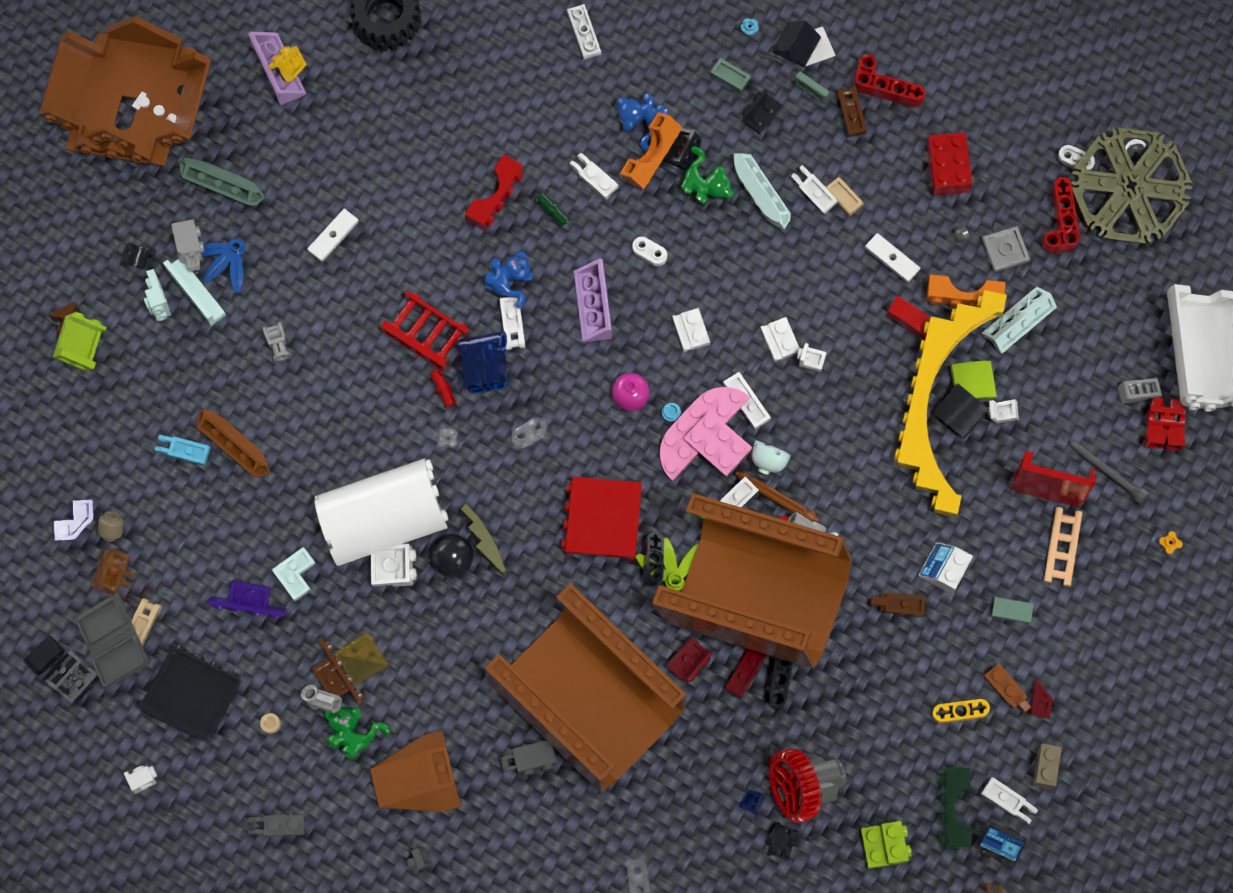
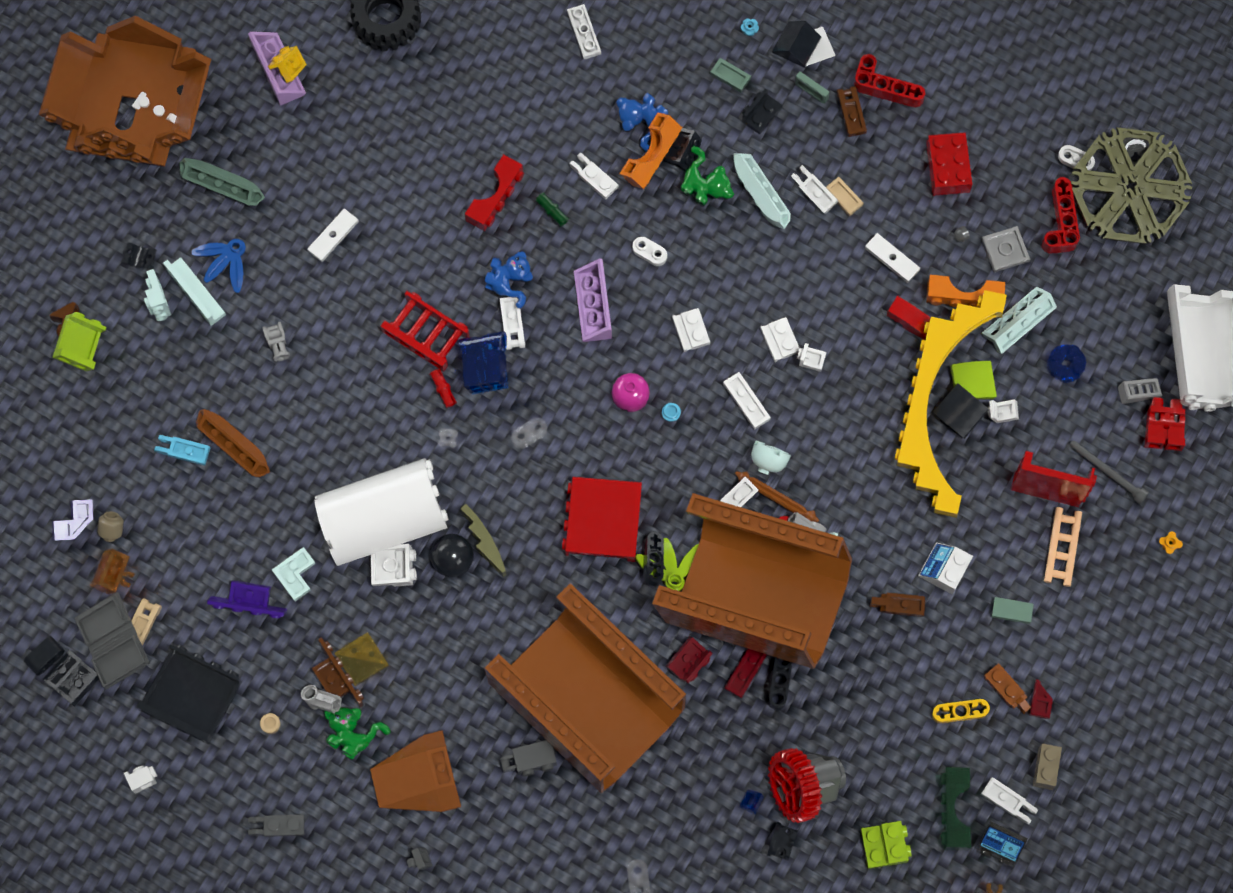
light grey hinge [171,219,204,272] -> none
bright pink plate [660,387,752,482] -> none
none -> clear blue plate [1047,344,1086,383]

